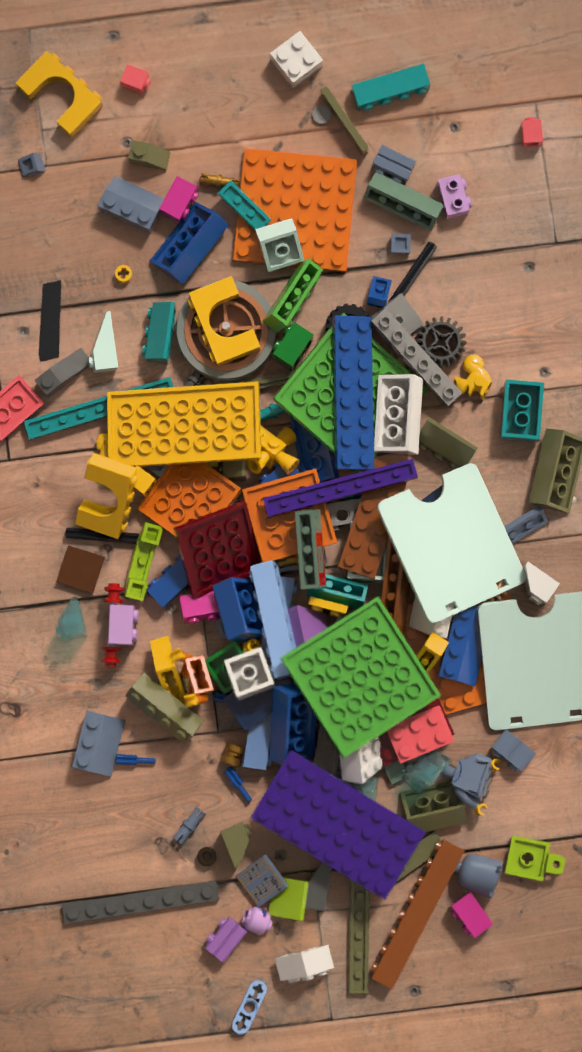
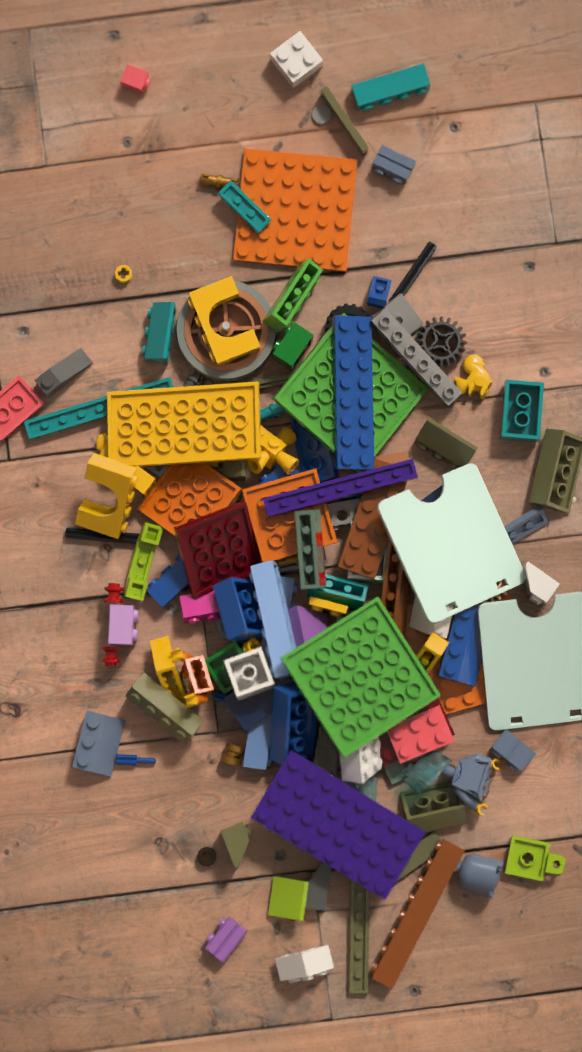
yellow arch [15,51,103,139] -> none
sand blue slope [18,153,45,177] -> none
black sticker [39,280,61,361] -> none
clear light blue slope [55,596,87,641] -> none
reddish brown tile [56,545,105,594] -> none
dark grey plate [62,880,219,924] -> none
light aqua slope [88,311,118,373] -> none
sand blue slope [97,176,164,234] -> none
olive slope [128,140,170,171] -> none
blue slope [150,202,229,285] -> none
dark pink brick [159,176,199,223] -> none
sand blue pin [173,806,206,845] -> none
blue axle [223,766,252,802] -> none
light blue beam [232,980,267,1034] -> none
sand blue tile [236,854,289,907] -> none
lavender head [242,907,272,935] -> none
light aqua slope [255,218,305,272] -> none
sand green brick [363,172,444,231] -> none
white slope [374,374,423,455] -> none
sand blue plate [391,234,411,254] -> none
lavender brick [437,174,472,220] -> none
dark pink brick [450,892,493,938] -> none
coral brick [521,117,543,147] -> none

